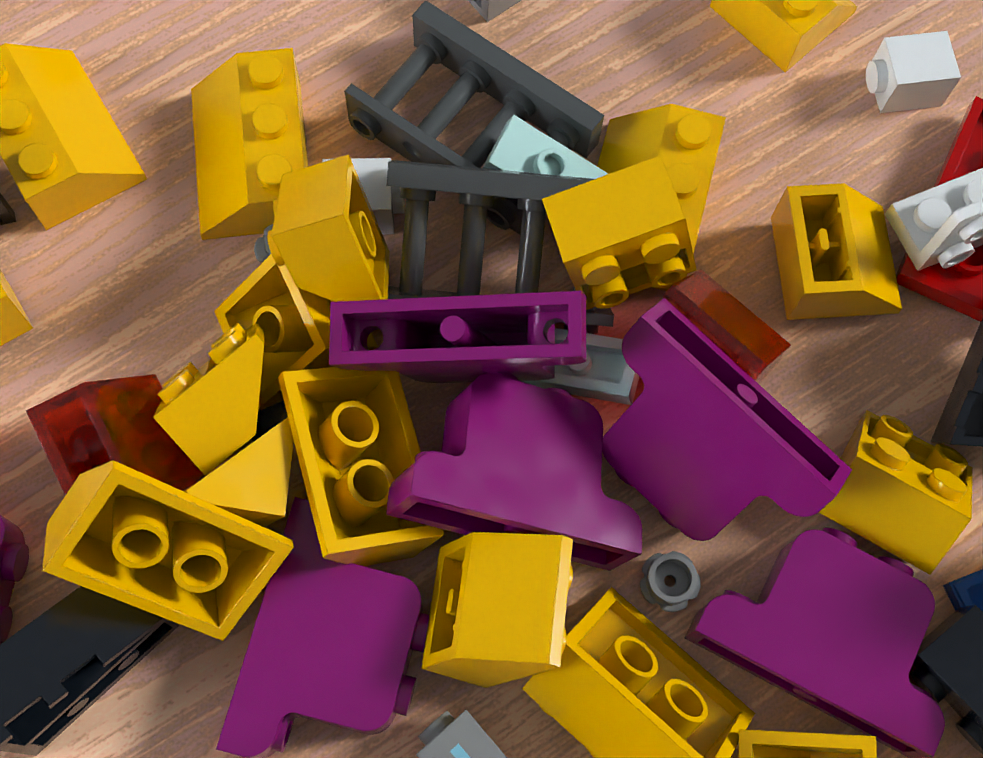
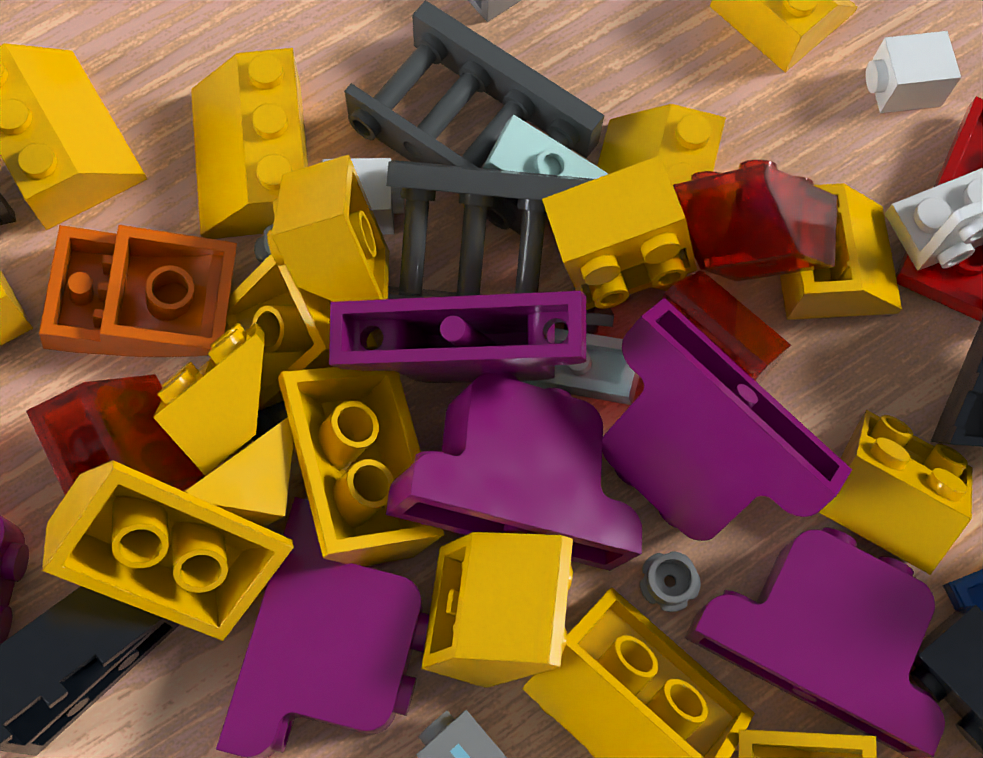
none -> orange slope [39,225,237,357]
none -> clear red slope [673,159,838,282]

